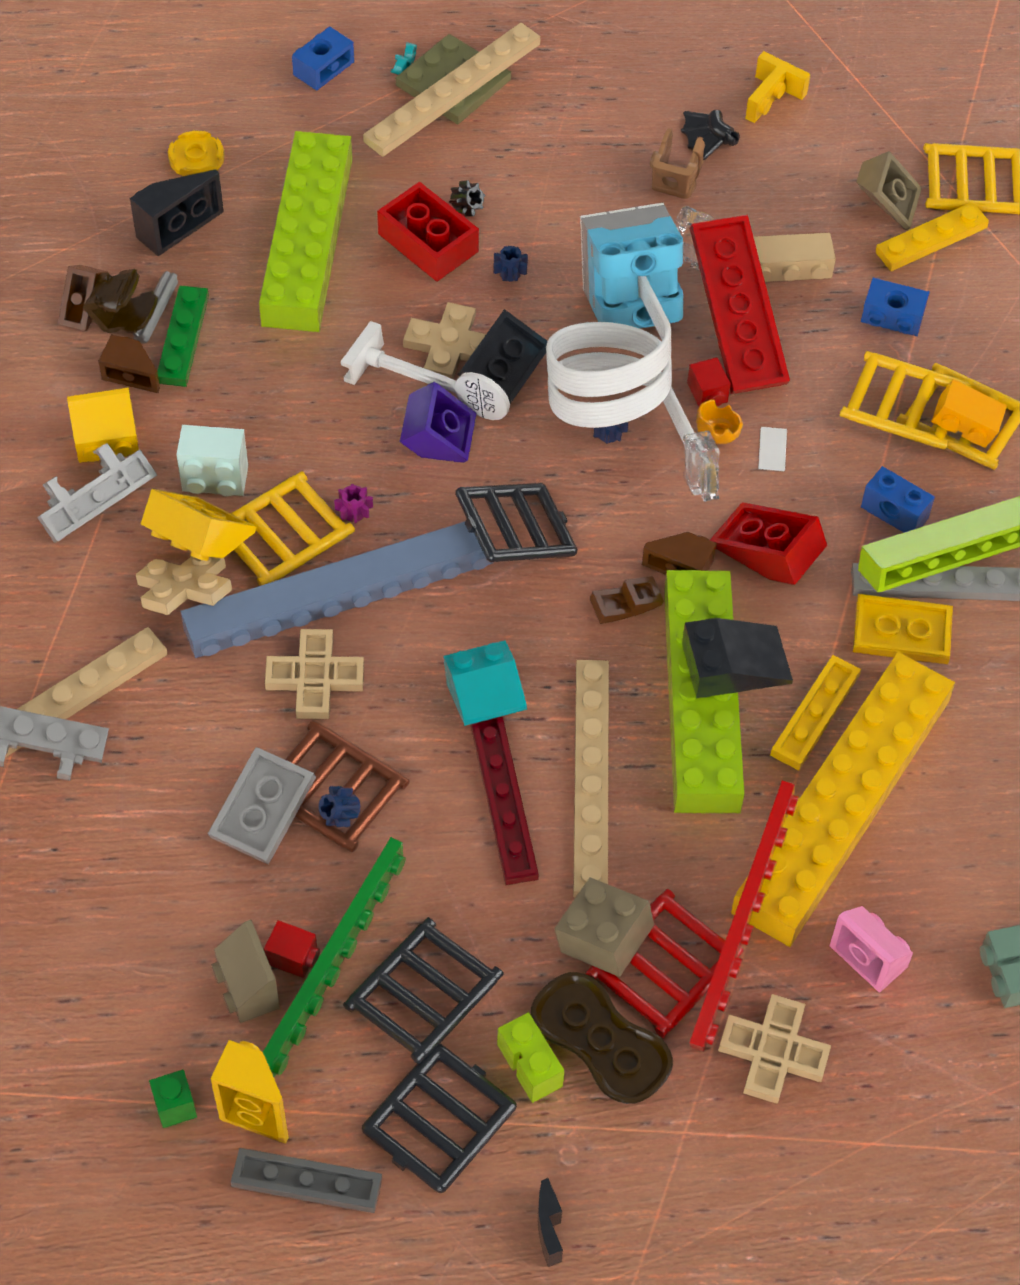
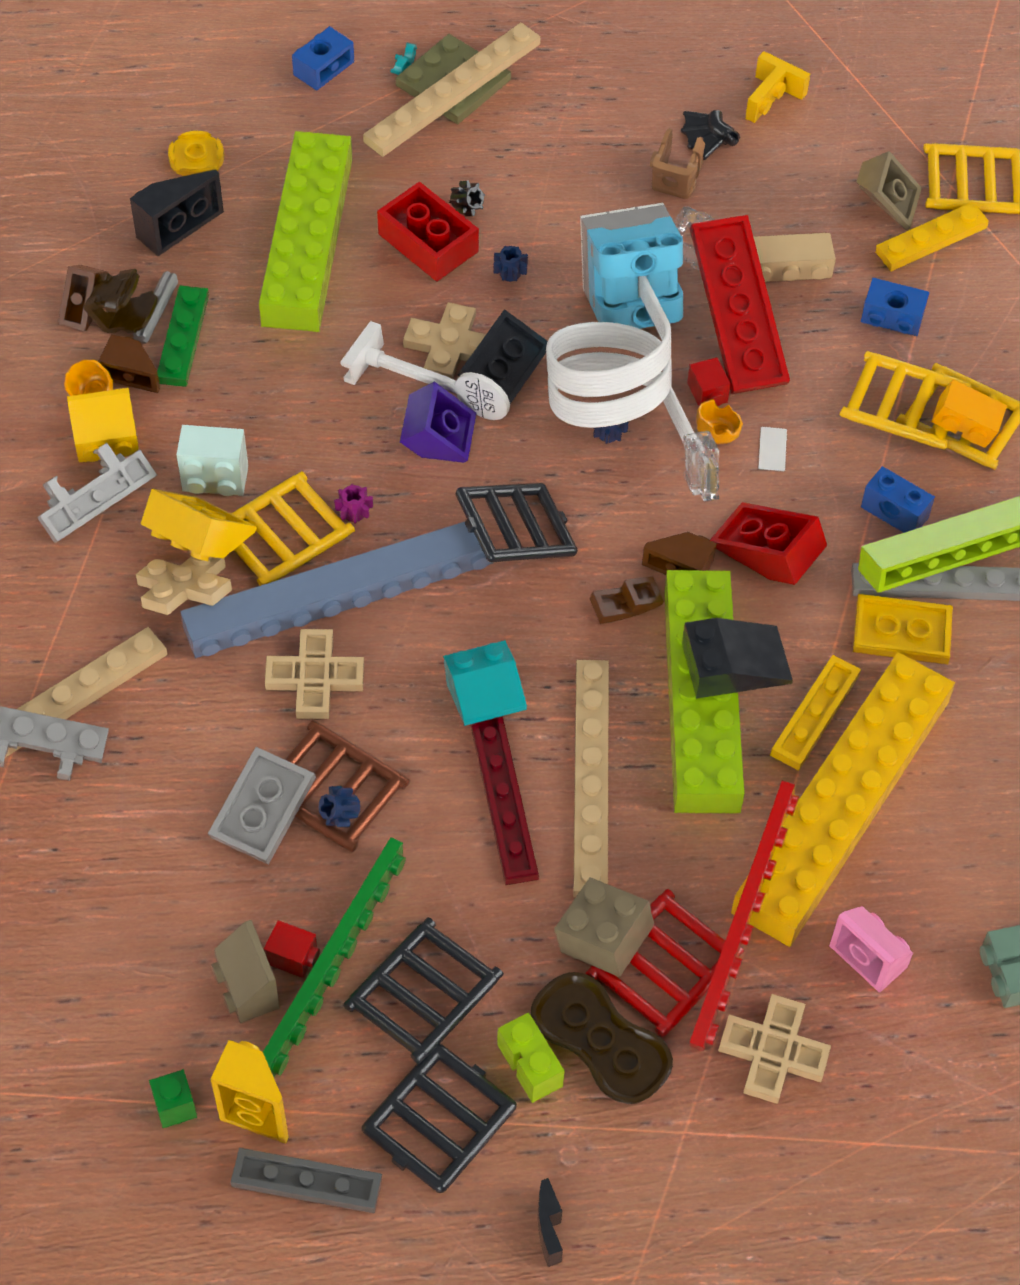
none -> light orange hair [64,359,113,396]

